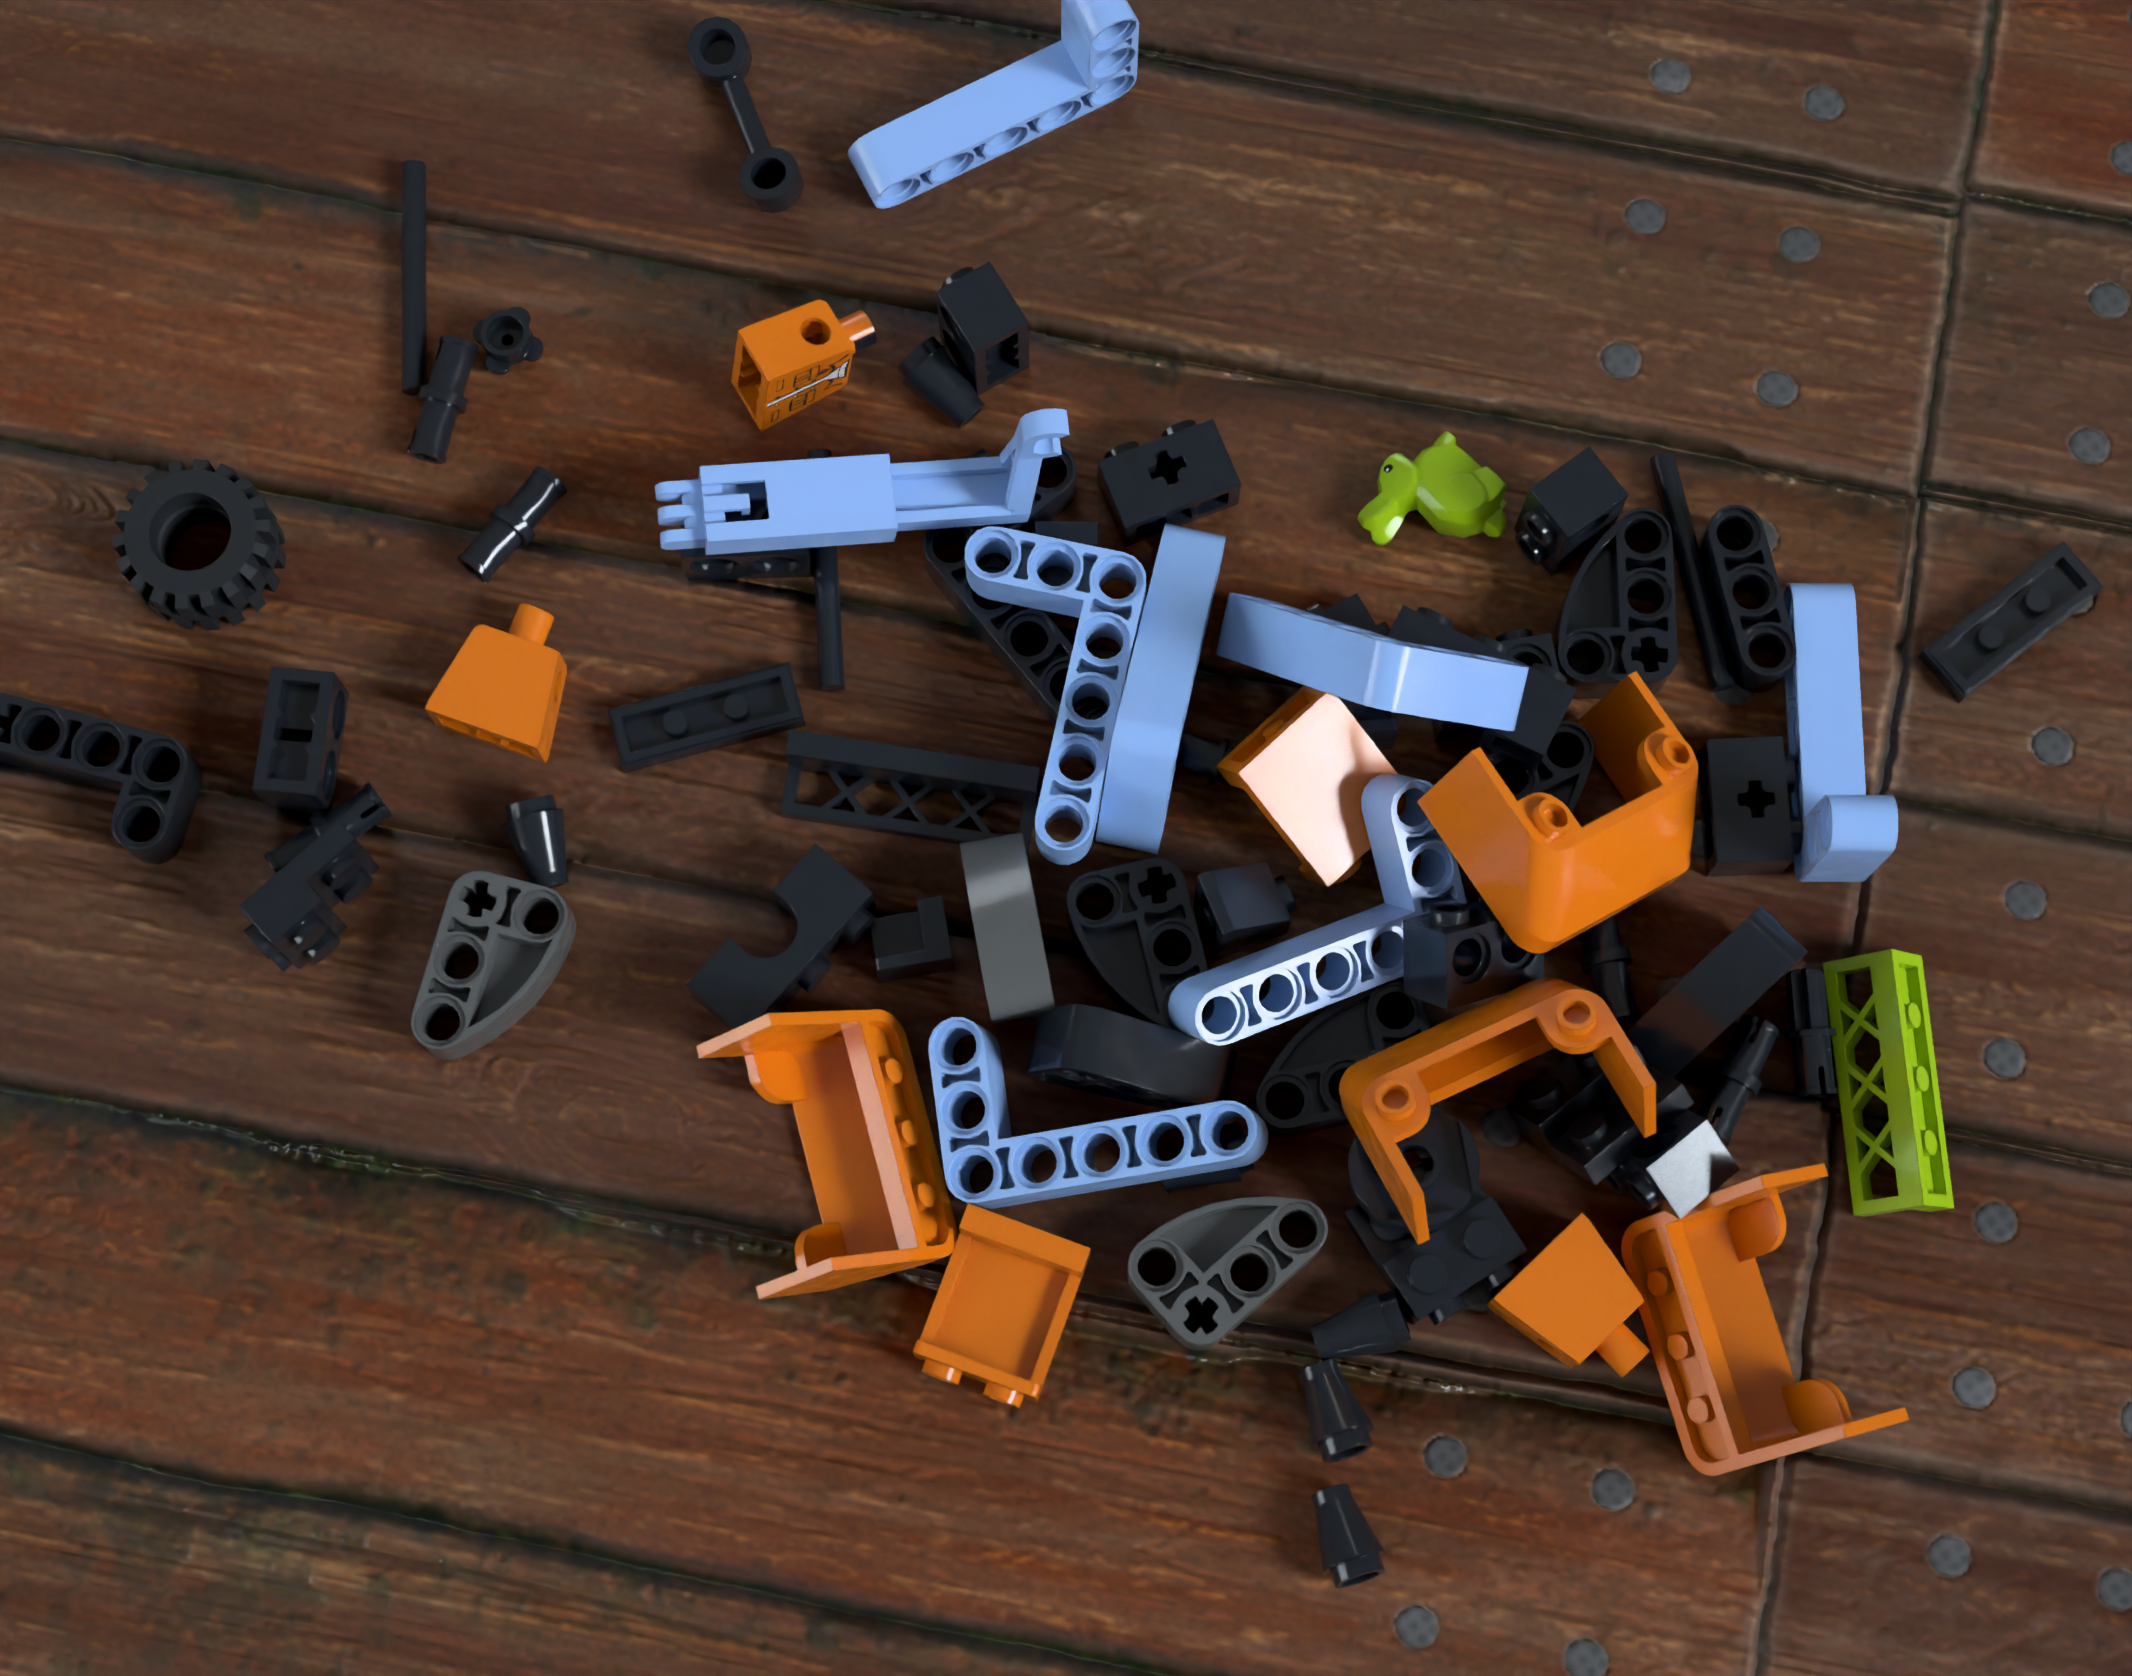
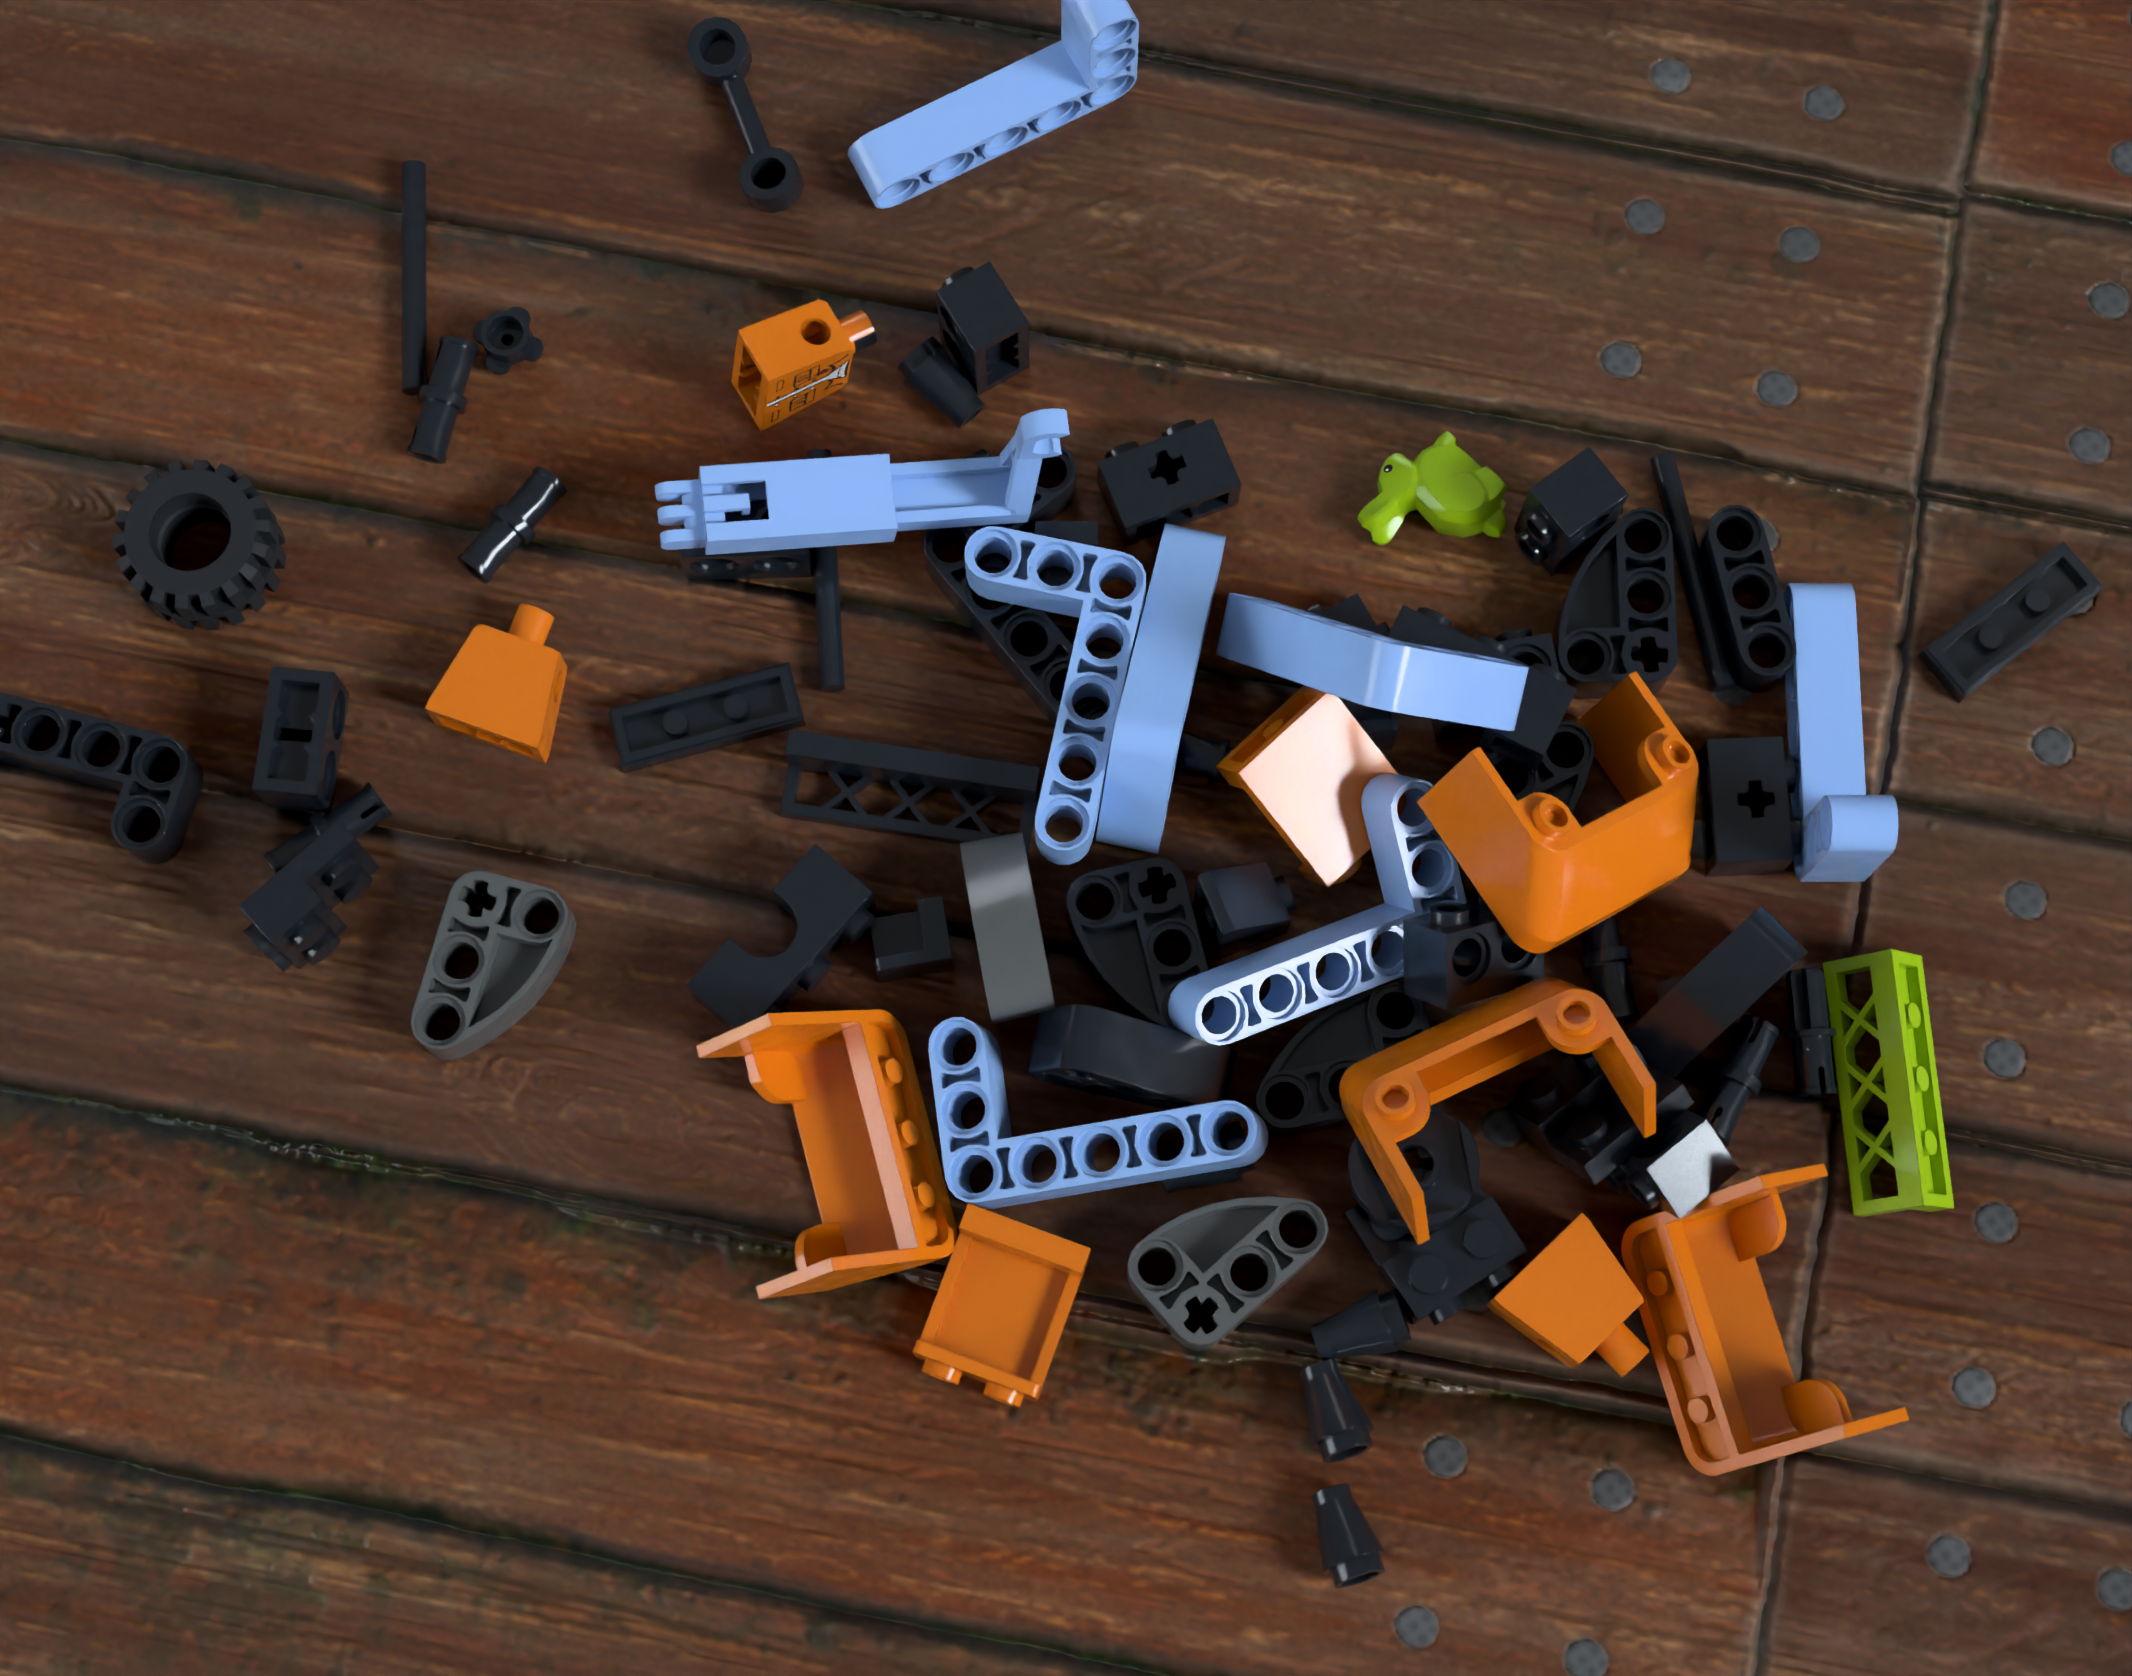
black cone [502,795,569,889] -> none

